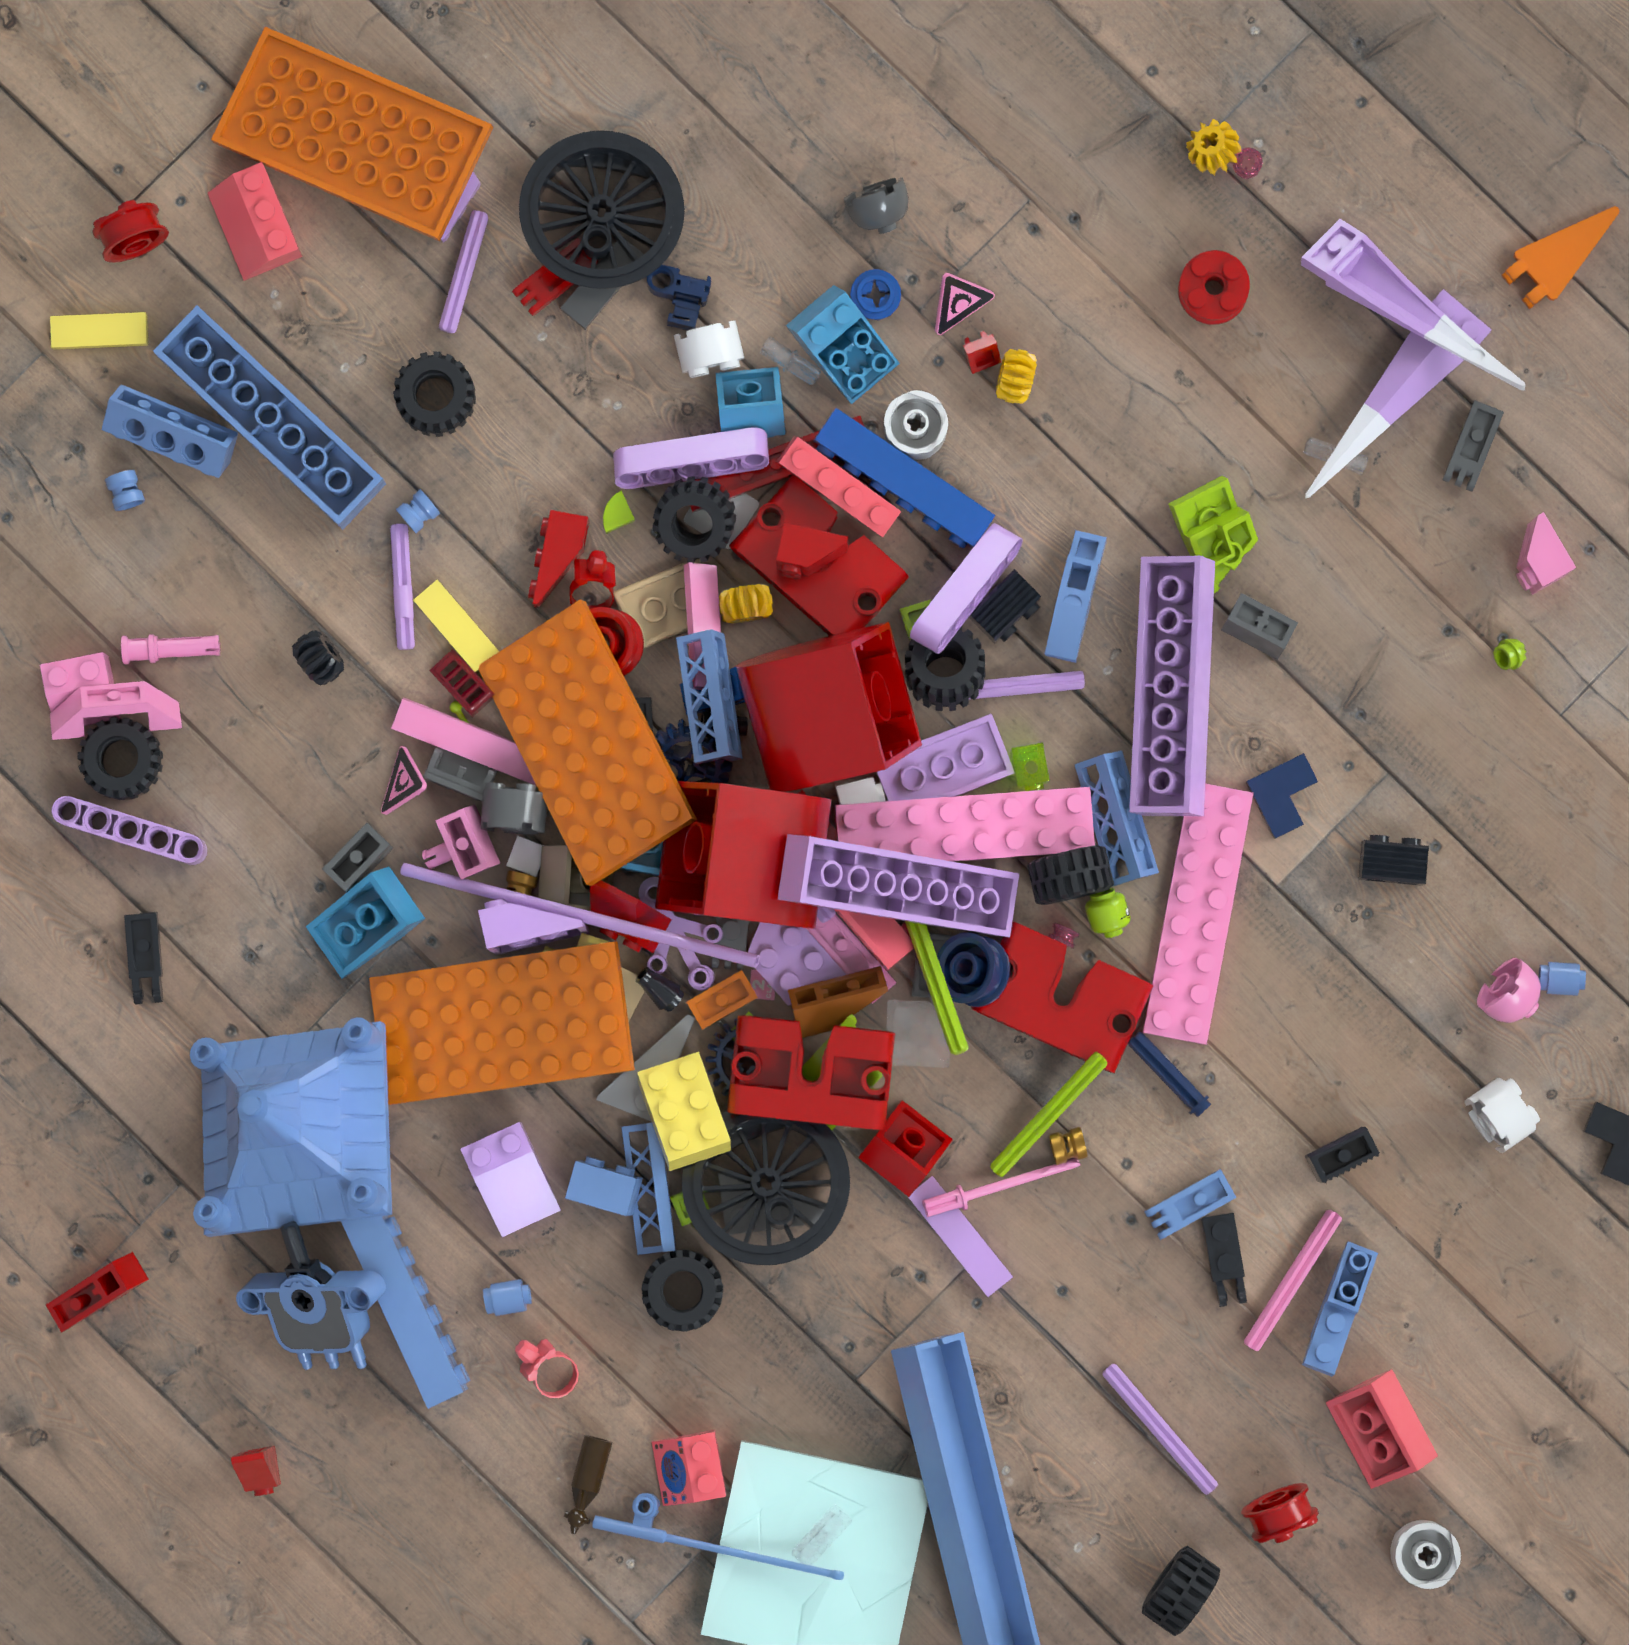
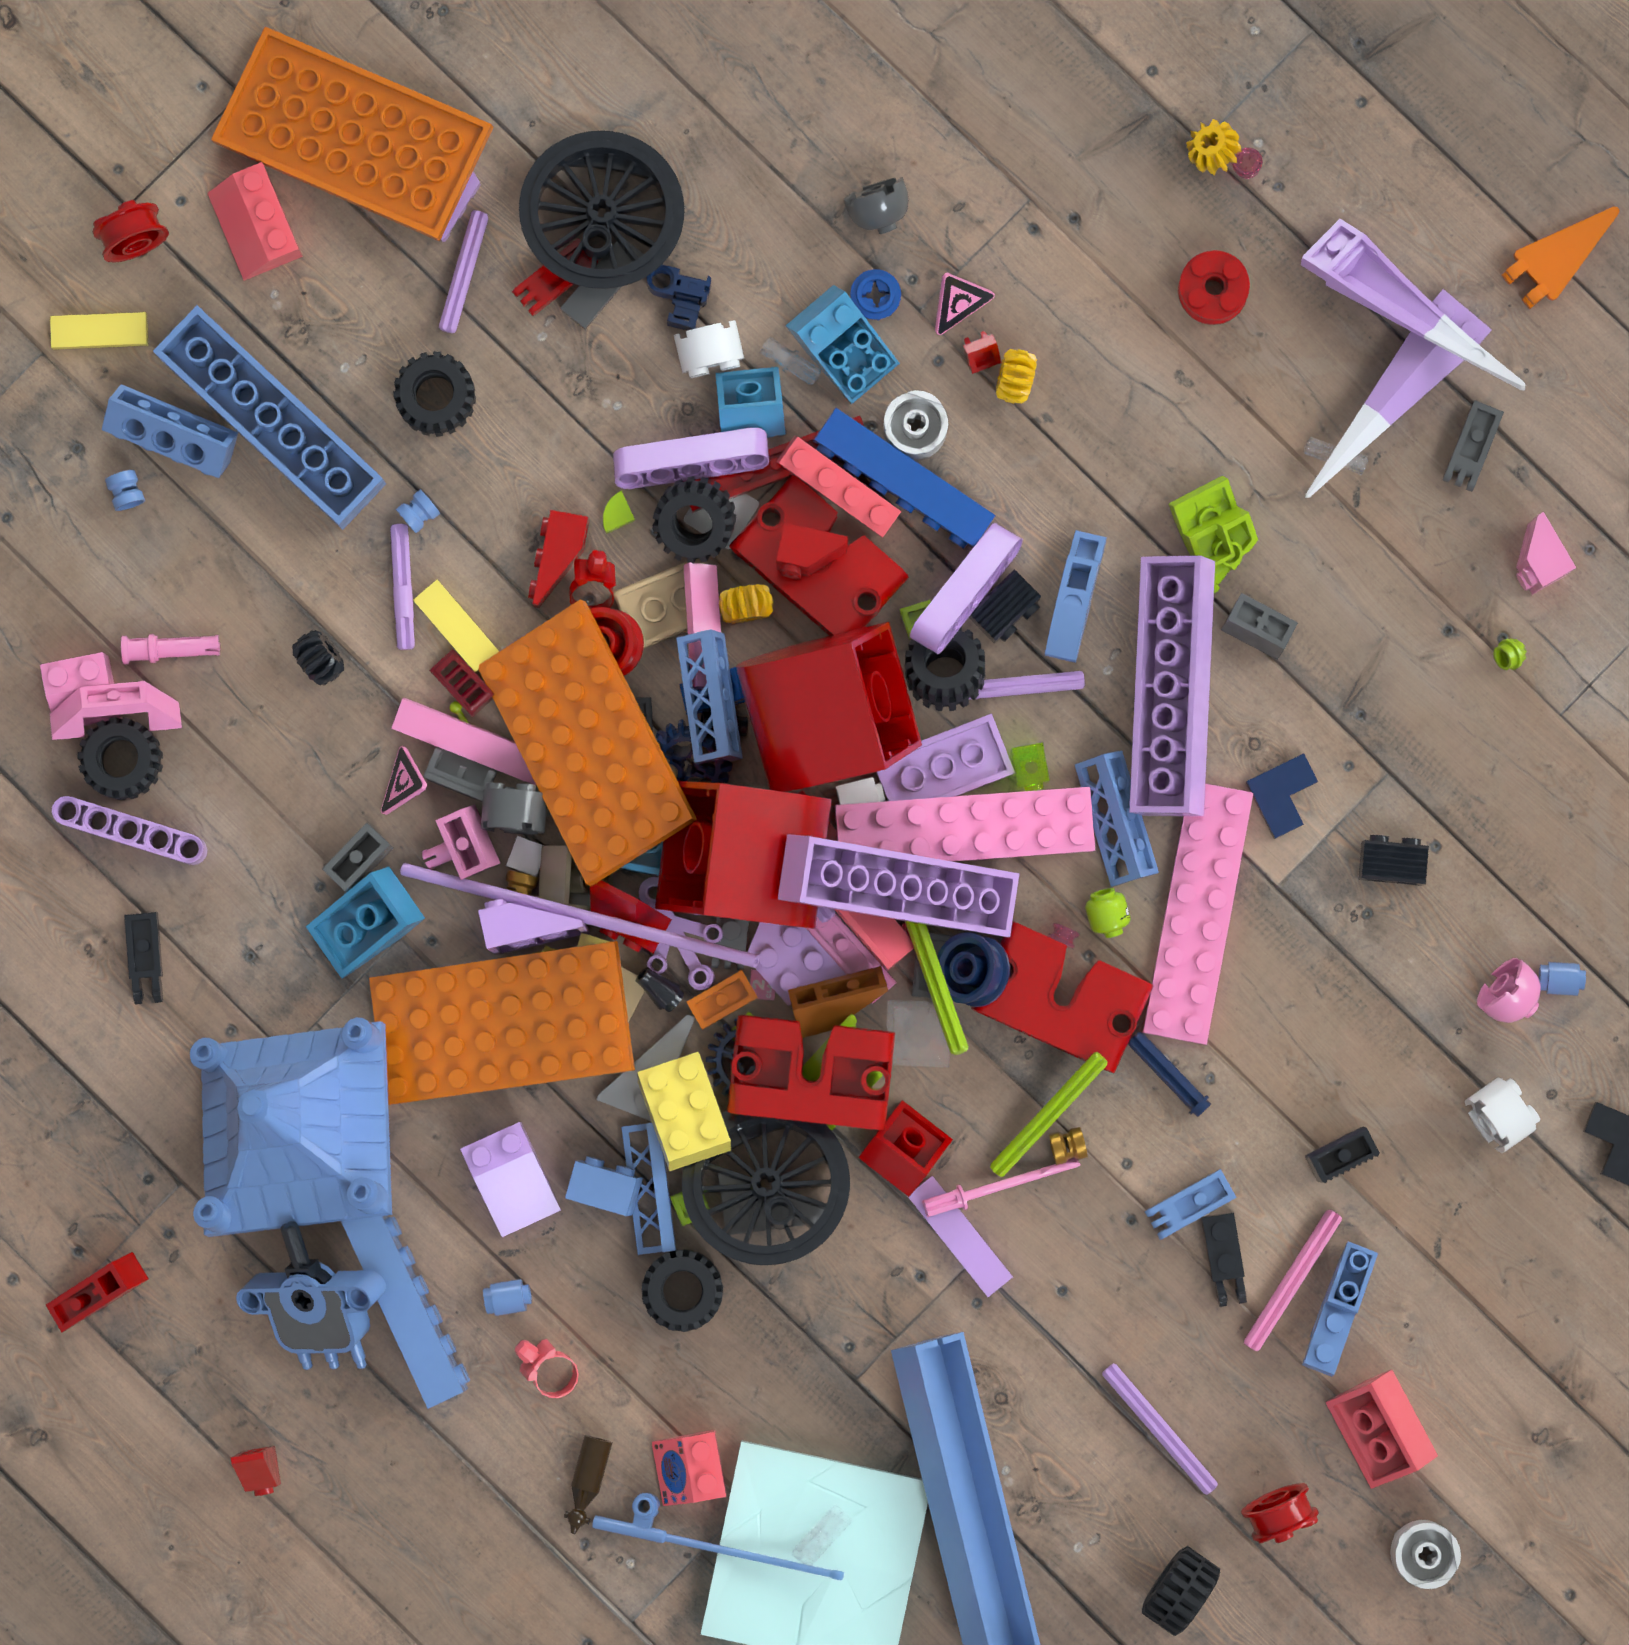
black tyre [1027,845,1114,905] -> none

